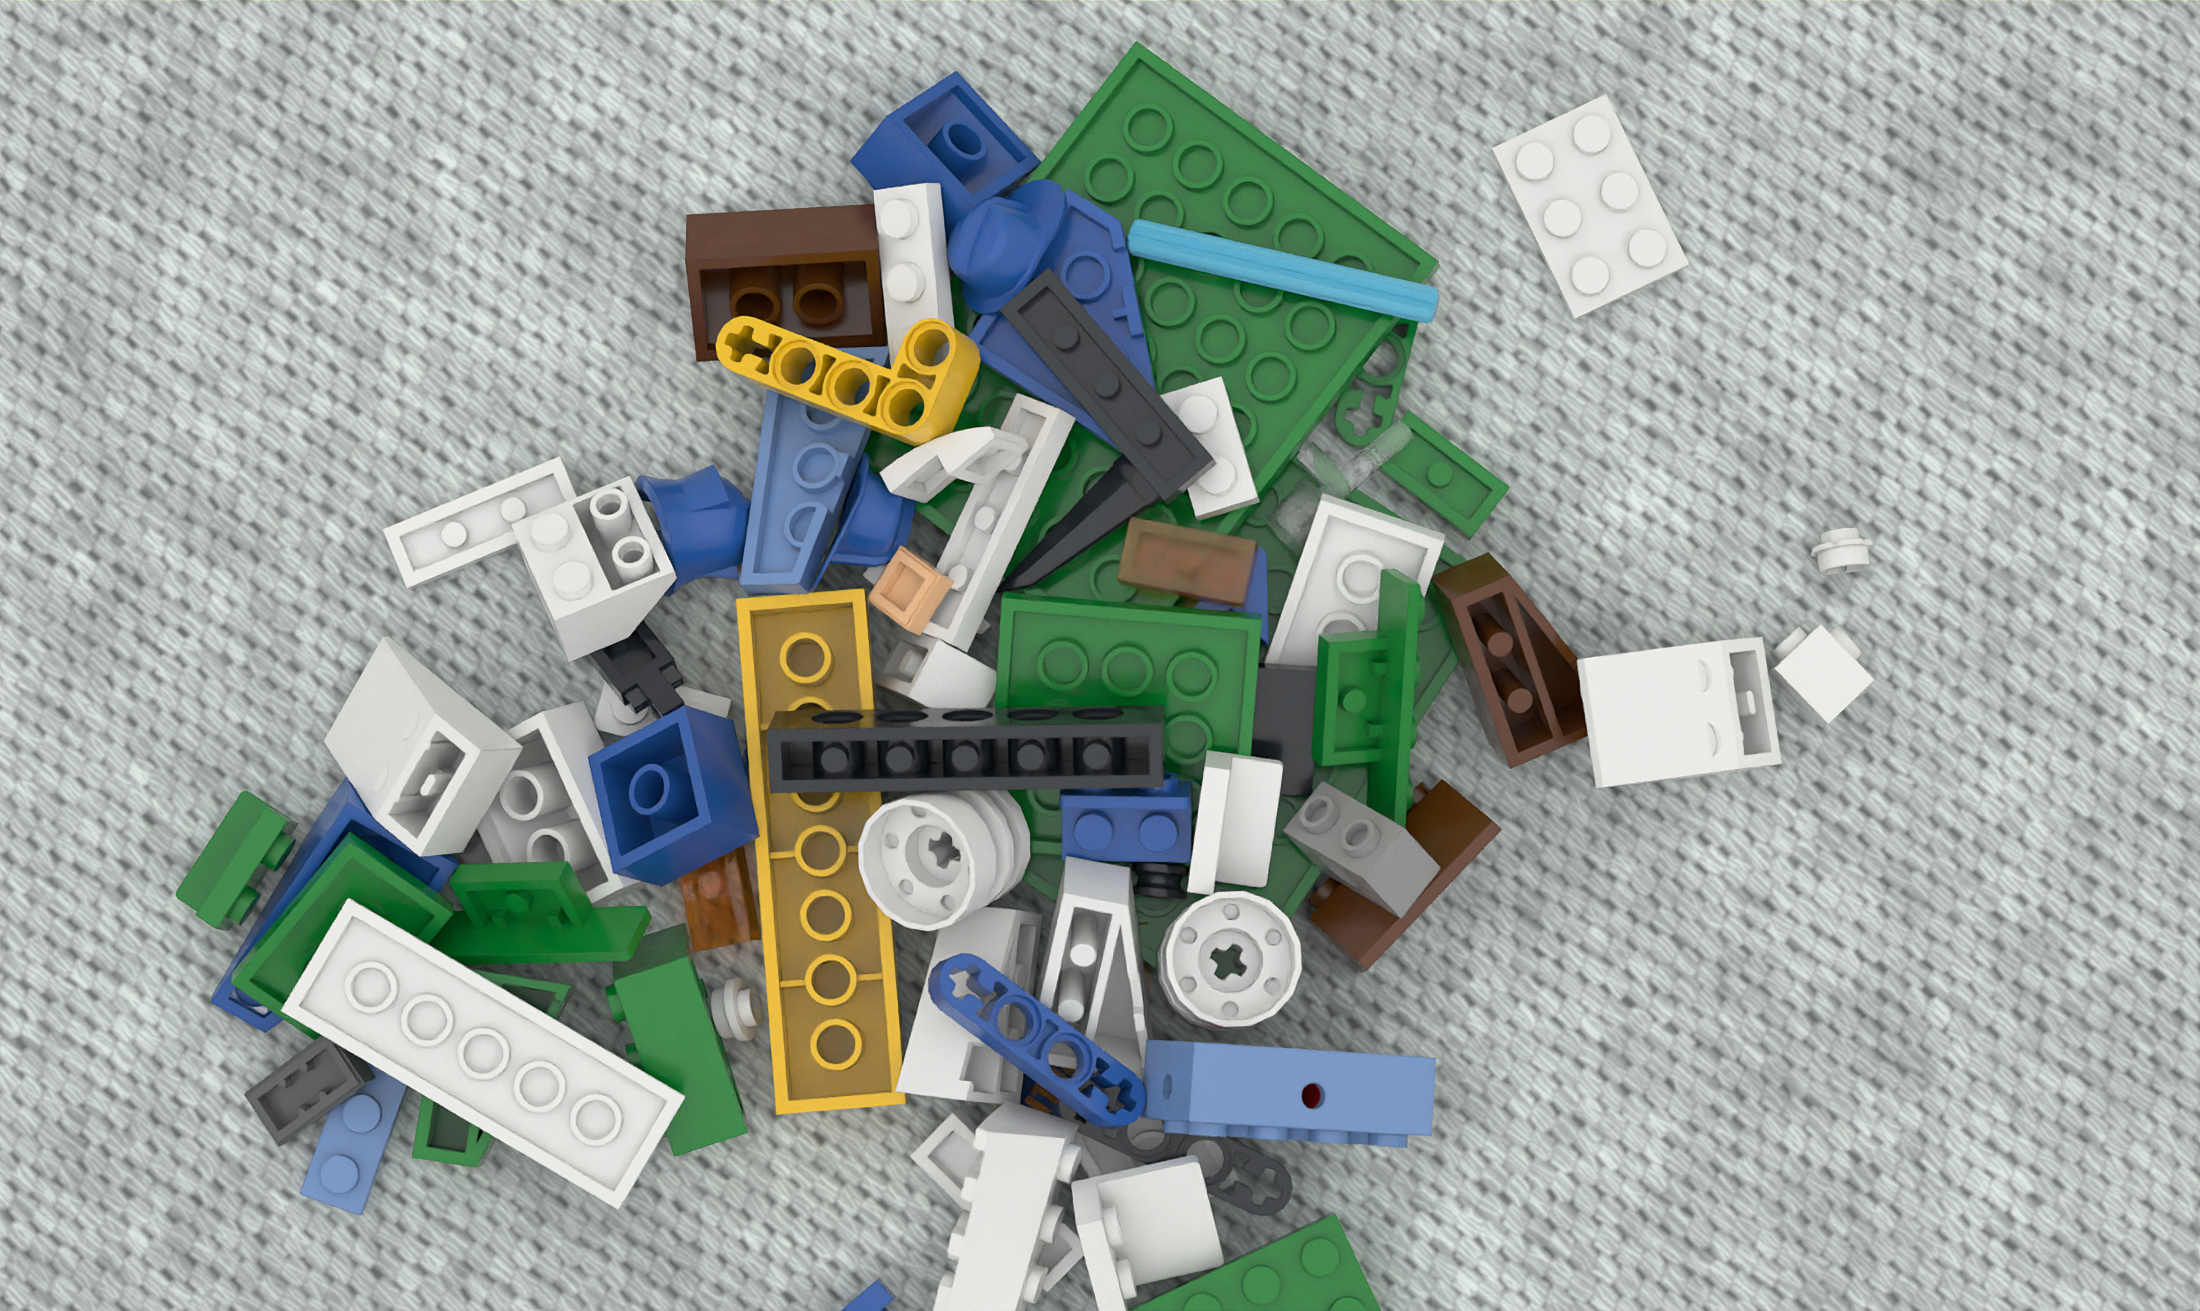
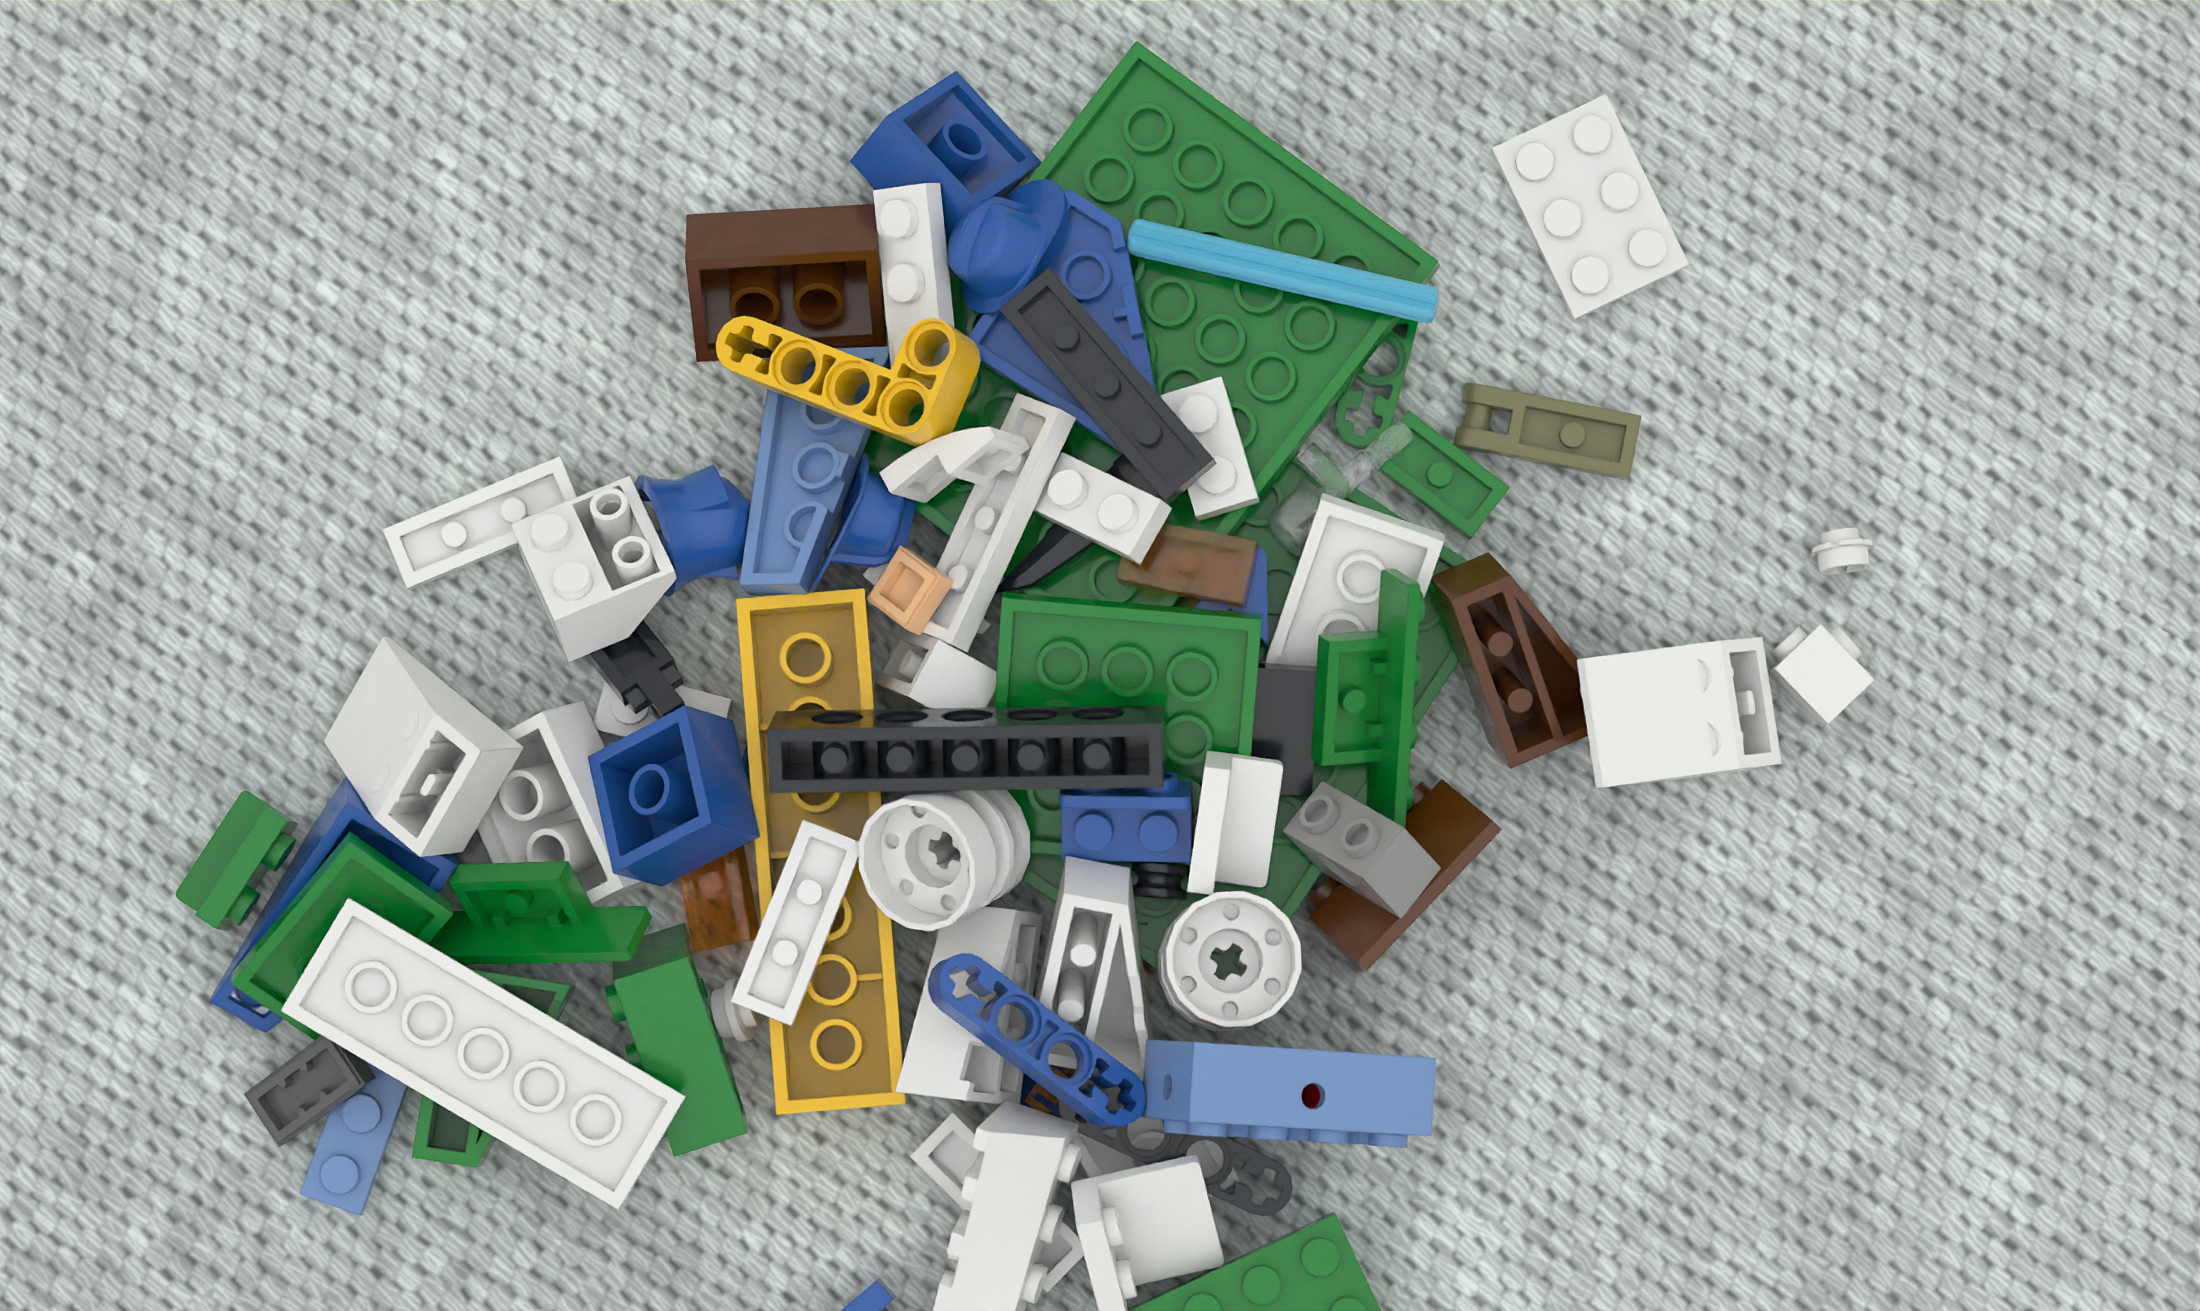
none -> white plate [731,820,859,1026]
none -> white plate [1034,452,1172,565]
none -> olive plate [1453,383,1642,481]

